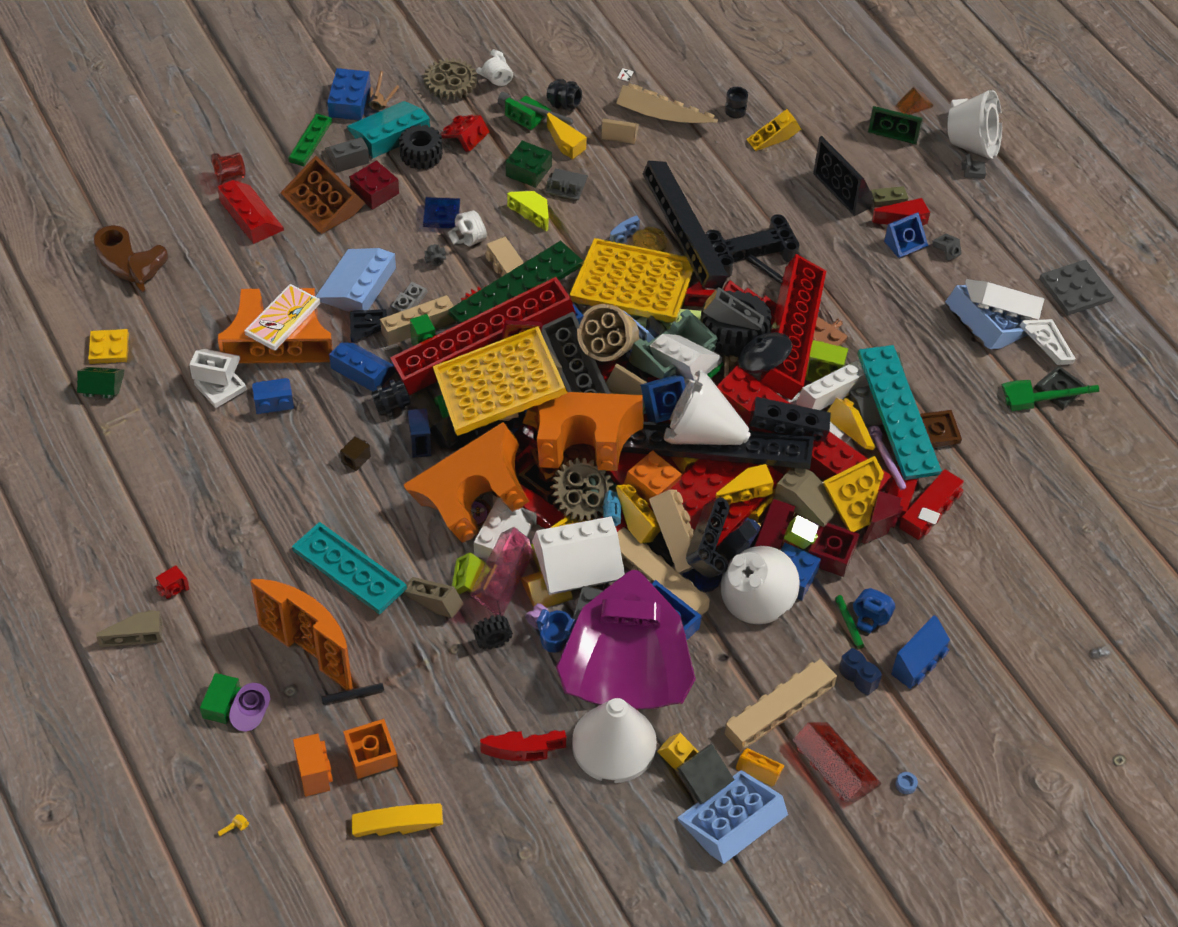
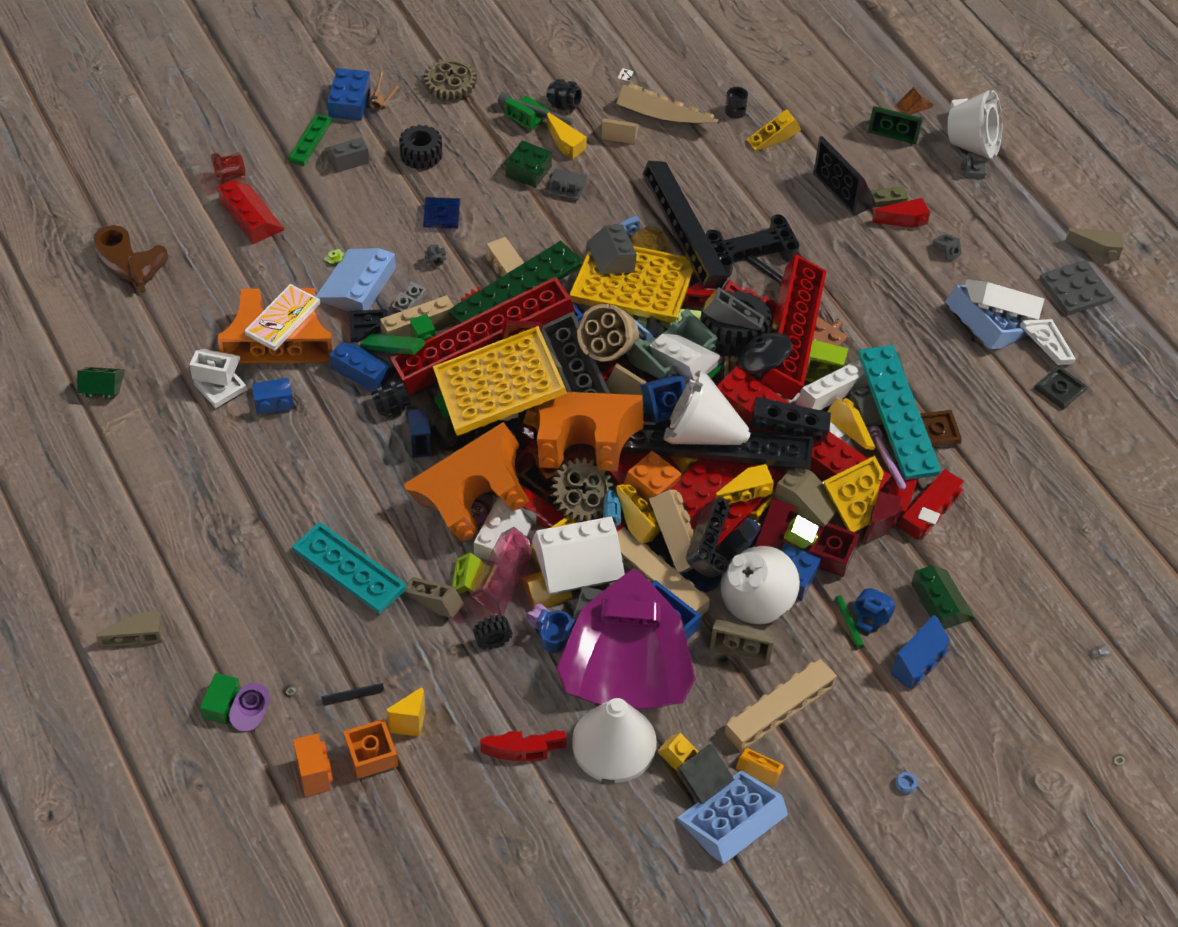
yellow plate [88,329,129,364] -> none
red brick [155,565,190,599] -> none
yellow hand [218,814,249,836] -> none
orange slope [250,579,353,690] -> none
dark orange slope [280,156,365,234] -> none
dark brown brick [340,436,371,471] -> none
teal slope [347,101,430,159] -> none
dark red brick [349,160,399,210] -> none
yellow slope [352,803,443,838] -> none
red bracket [440,115,490,152] -> none
white piece [448,210,487,247] -> none
white piece [476,49,513,86] -> none
neon yellow slope [507,191,549,231] -> none
clear red slope [792,722,882,803] -> none
dark blue brick [839,648,882,695] -> none
blue slope [884,213,929,258] -> none
green piece [1001,380,1100,411] -> none
none -> lime plant [324,249,345,264]
none -> green tile [360,333,425,355]
none -> yellow slope [386,687,425,737]
none -> dark grey slope [587,224,637,275]
none -> dark tan slope [710,620,776,665]
none -> dark green slope [911,565,975,629]
none -> dark tan slope [1065,228,1123,260]

